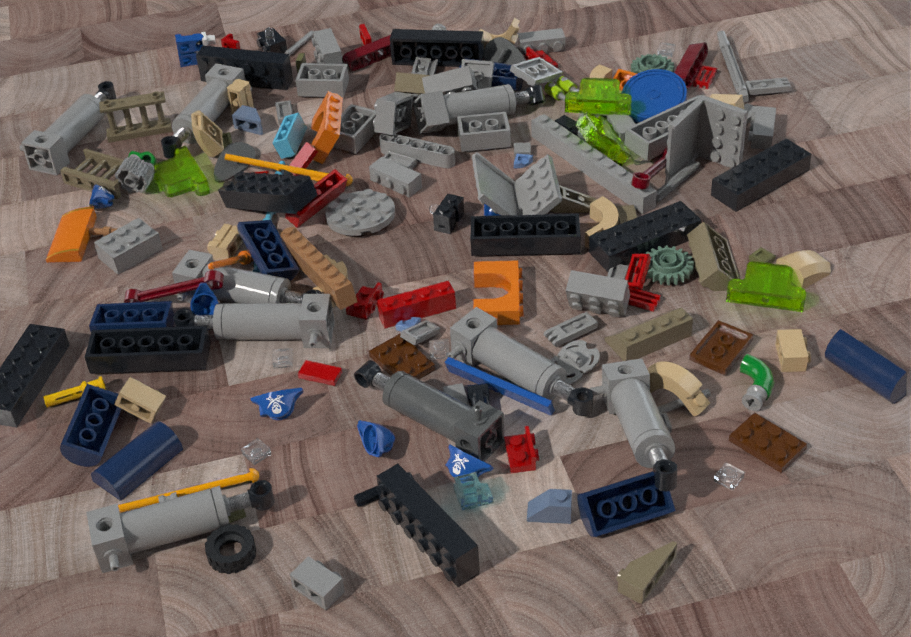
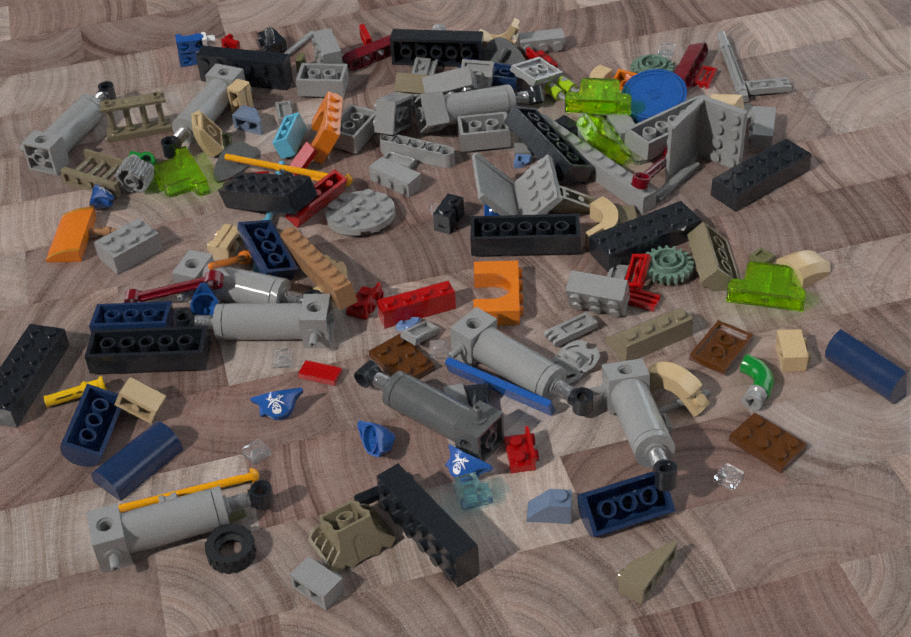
none -> dark tan slope [308,500,396,575]
none -> black brick [504,106,594,184]

